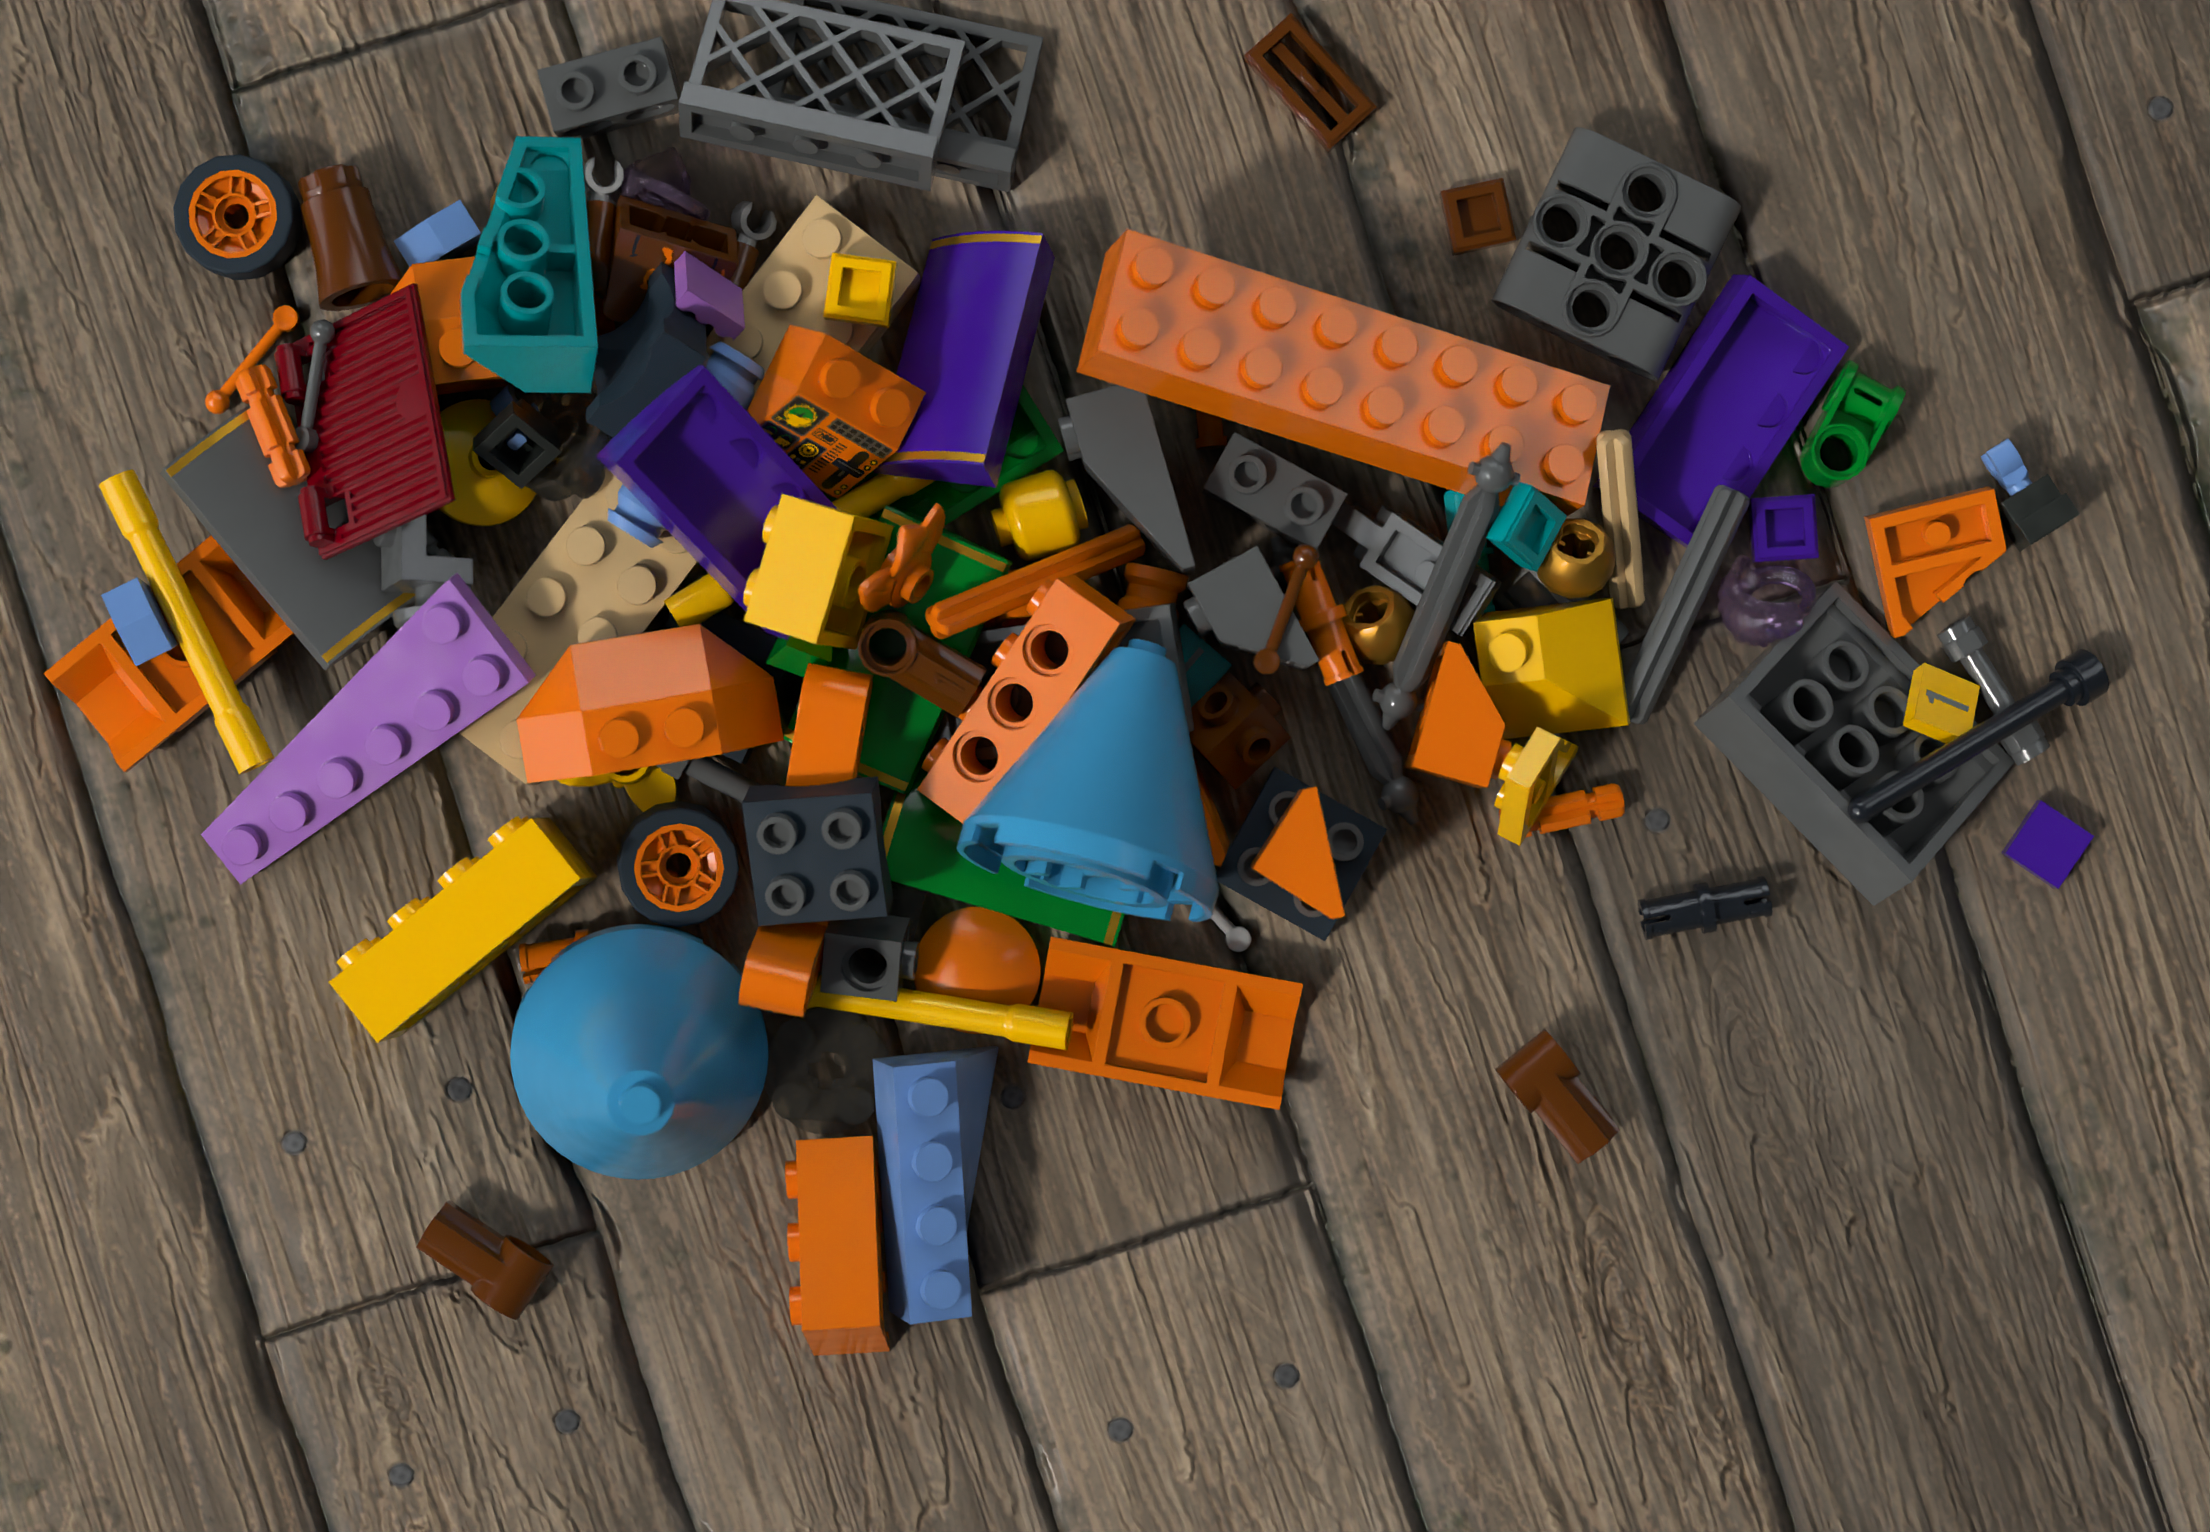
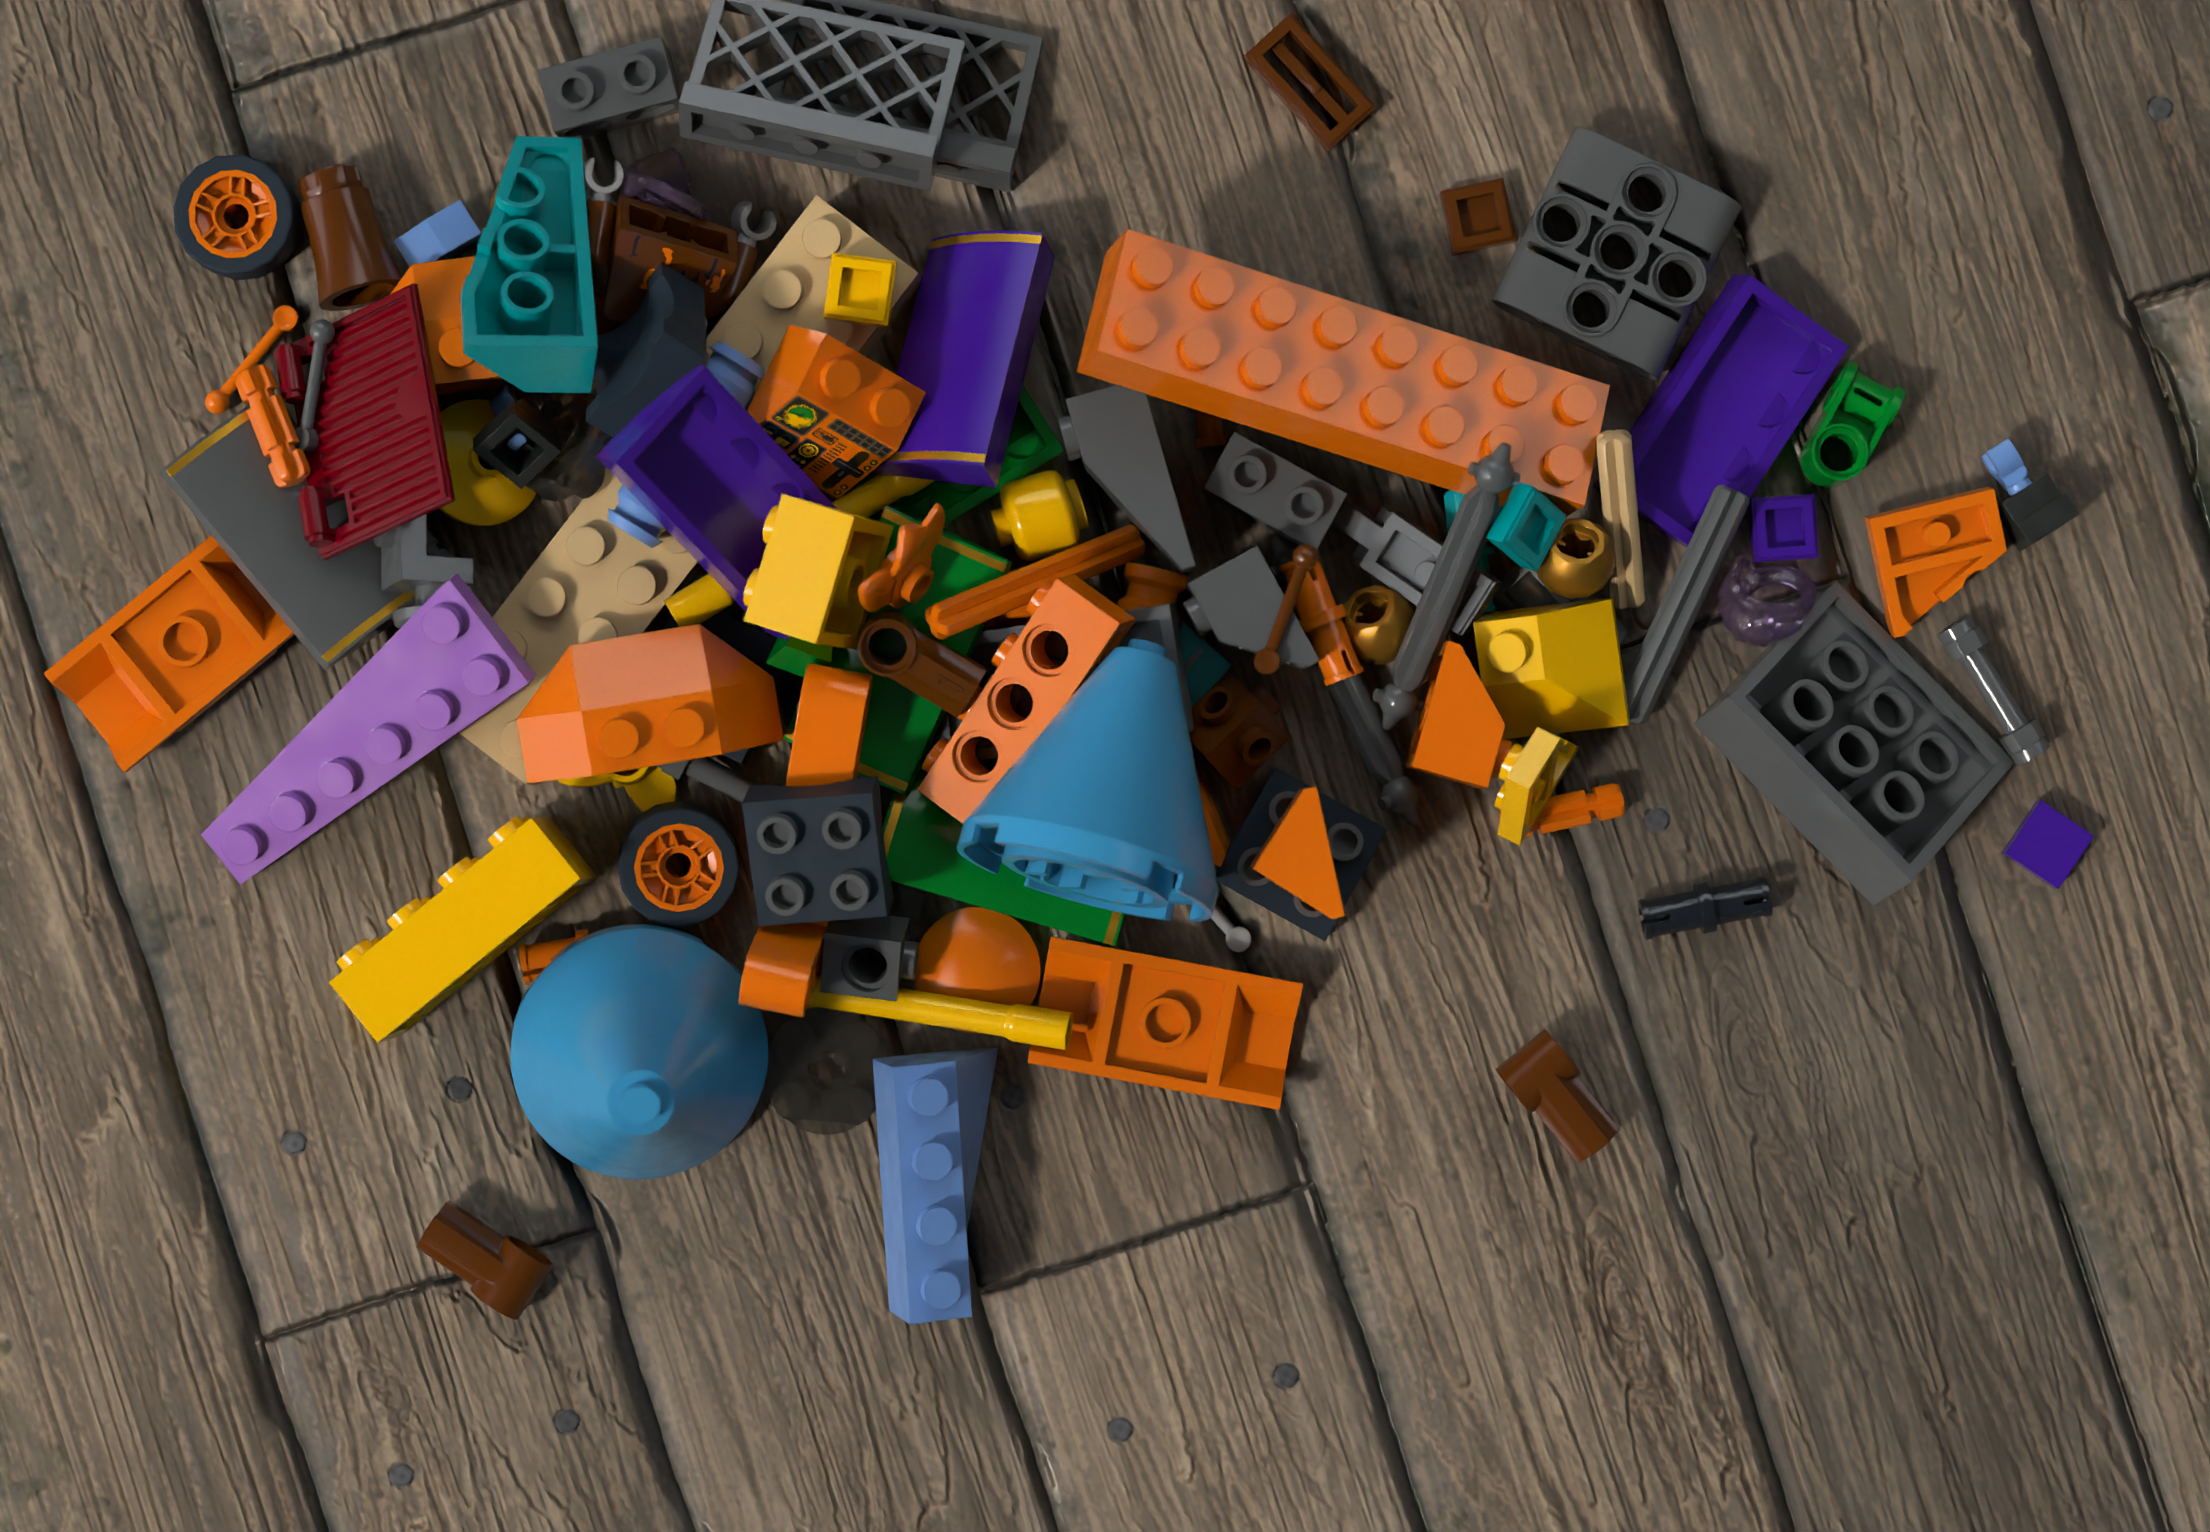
yellow piece [99,469,274,775] -> none
medium blue piece [101,577,178,666] -> none
medium lavender piece [674,251,745,340] -> none
orange wedge [785,1136,890,1356] -> none
black piece [1848,649,2109,823] -> none
yellow tile [1903,663,1980,744] -> none

